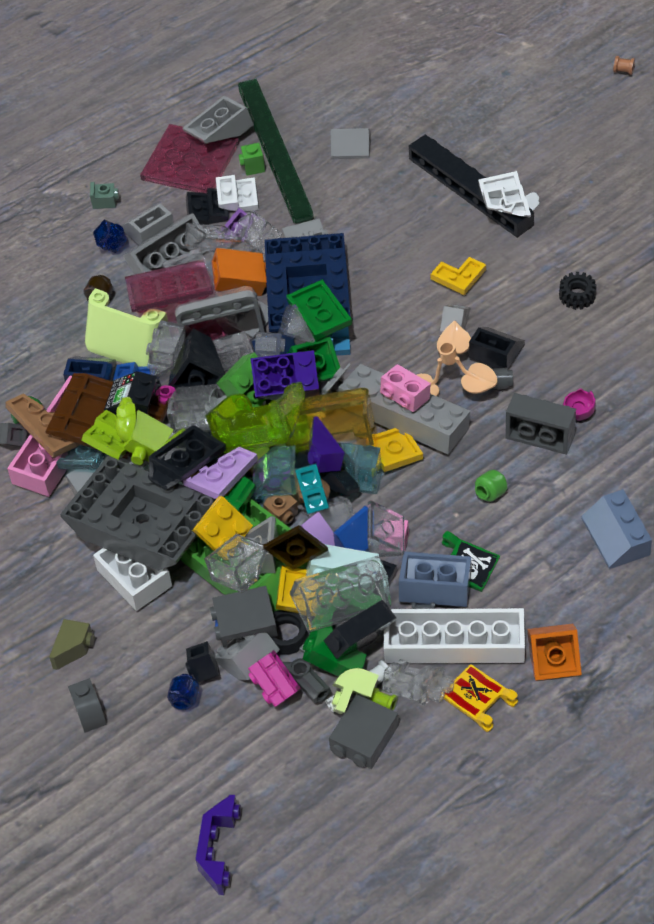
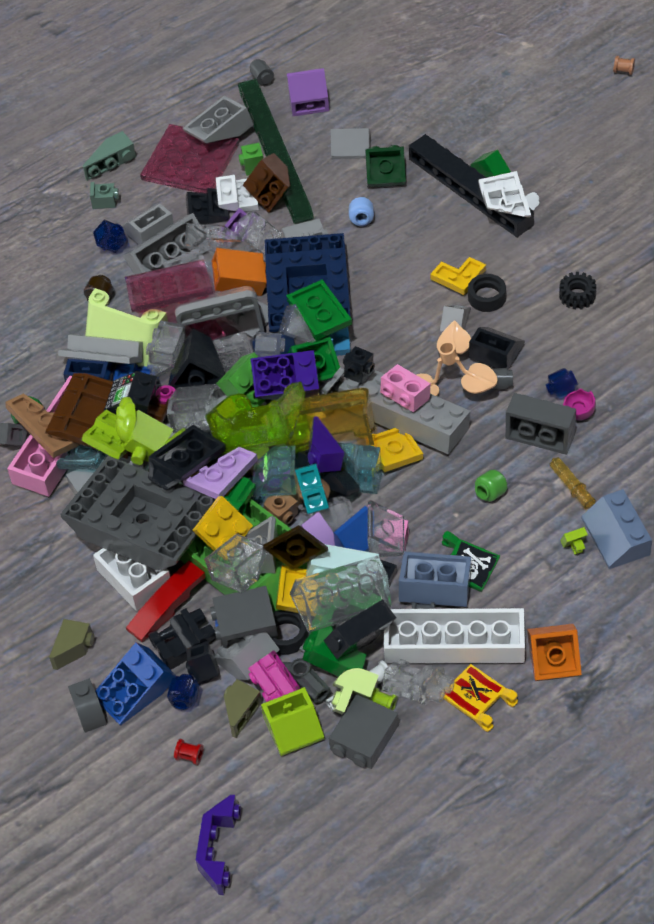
none -> light grey fence [58,334,143,364]
none -> sand green slope [83,131,136,181]
none -> blue slope [95,642,177,725]
none -> red slope [126,561,206,642]
none -> black hips [148,608,216,670]
none -> red bush [174,739,204,765]
none -> olive slope [224,679,262,738]
none -> reddish brown slope [243,153,290,212]
none -> dark grey brick [250,59,274,85]
none -> lime slope [261,687,325,756]
none -> medium lavender slope [287,68,329,116]
none -> black brick [343,346,375,384]
none -> light blue head [348,197,374,226]
none -> dark green plate [365,145,406,187]
none -> black tyre [468,274,506,312]
none -> green slope [470,149,511,177]
none -> clear blue head [545,368,578,399]
none -> clear yellow axle [550,457,596,509]
none -> lime tile [560,527,588,555]

